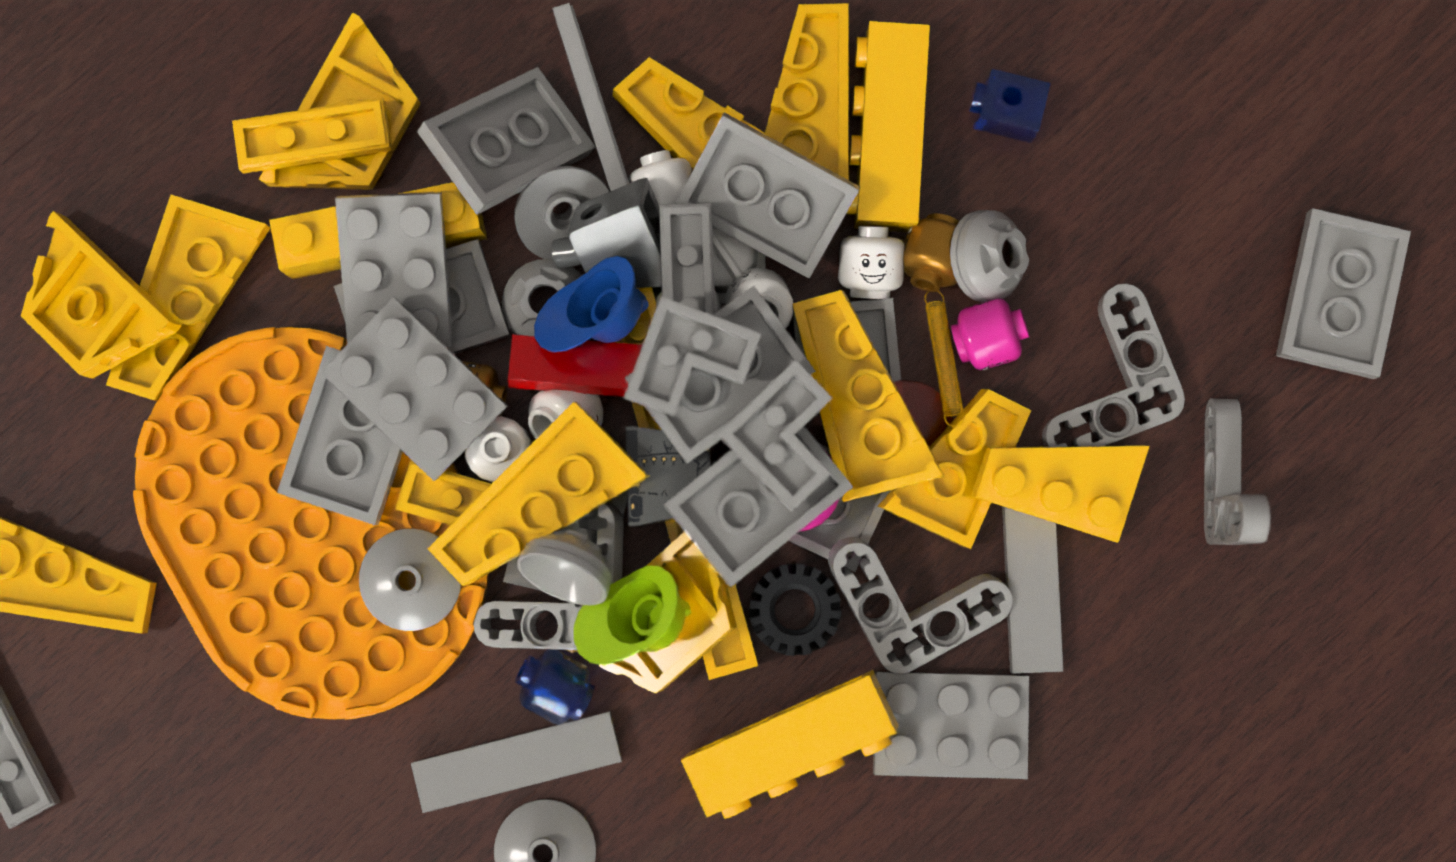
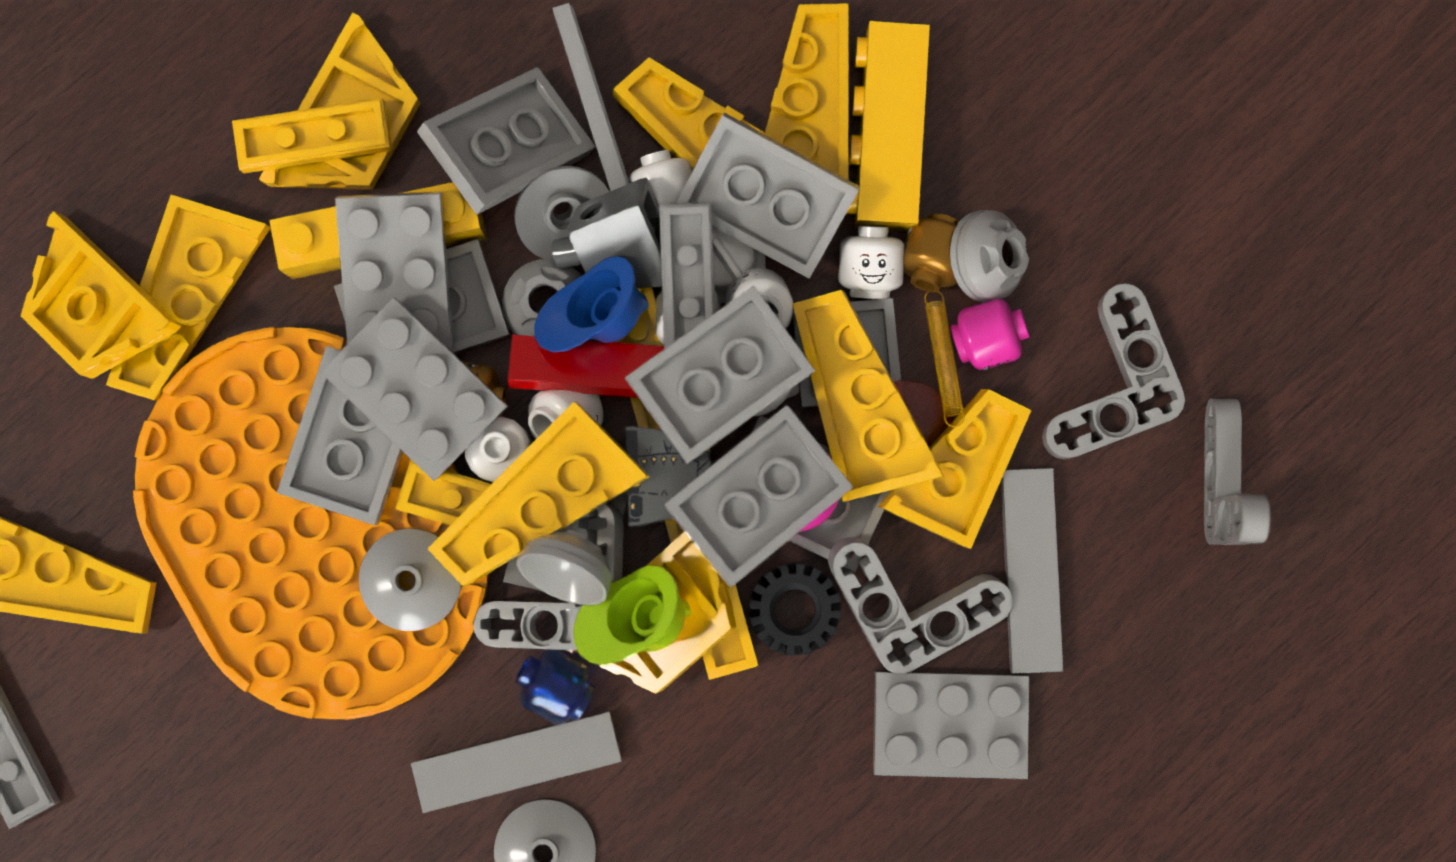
light grey plate [624,296,762,417] -> none
yellow brick [681,670,899,819] -> none
light grey plate [717,360,832,511] -> none
clear blue brick [969,69,1051,143] -> none
yellow wing [971,445,1149,543] -> none
light grey plate [1276,208,1411,379] -> none

